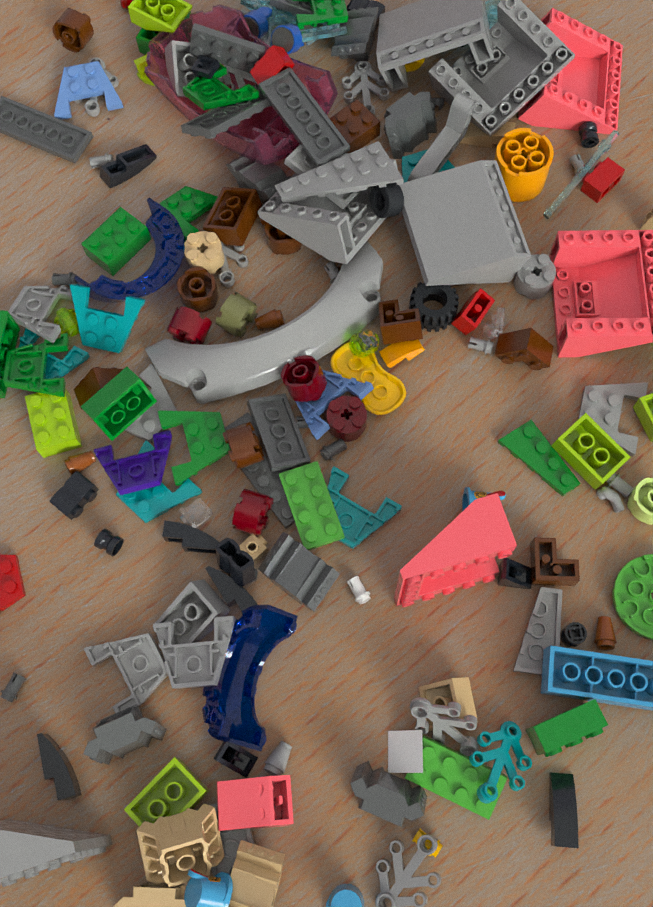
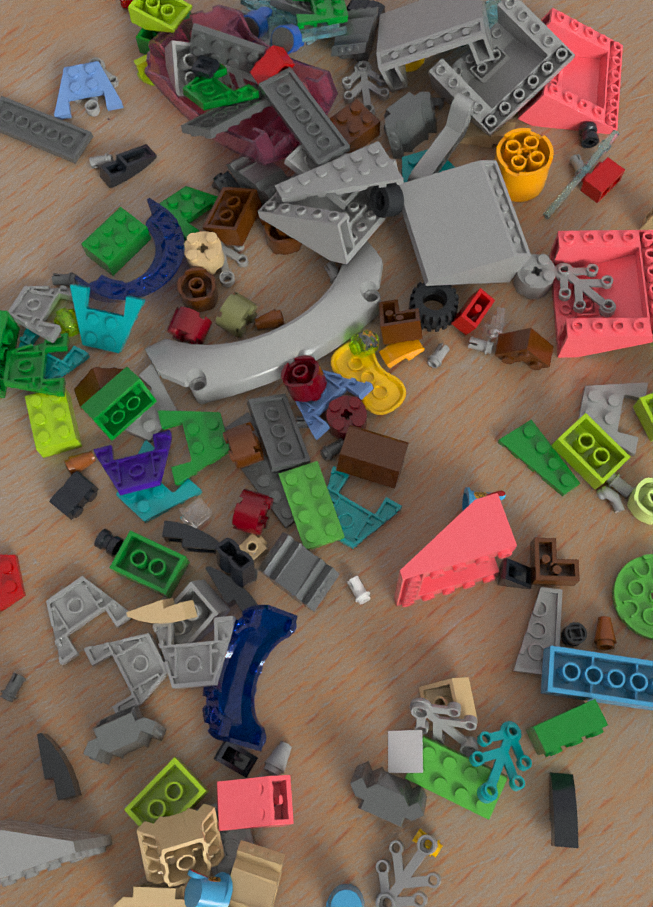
reddish brown brick [53,8,94,53] -> none
none -> light grey wing [46,576,132,666]
none -> green brick [109,530,190,599]
none -> tan slope [126,598,198,624]
none -> black bracket [211,171,241,192]
none -> reddish brown slope [336,425,409,489]
none -> light grey pin [427,343,450,368]
none -> light grey plant [555,263,616,317]

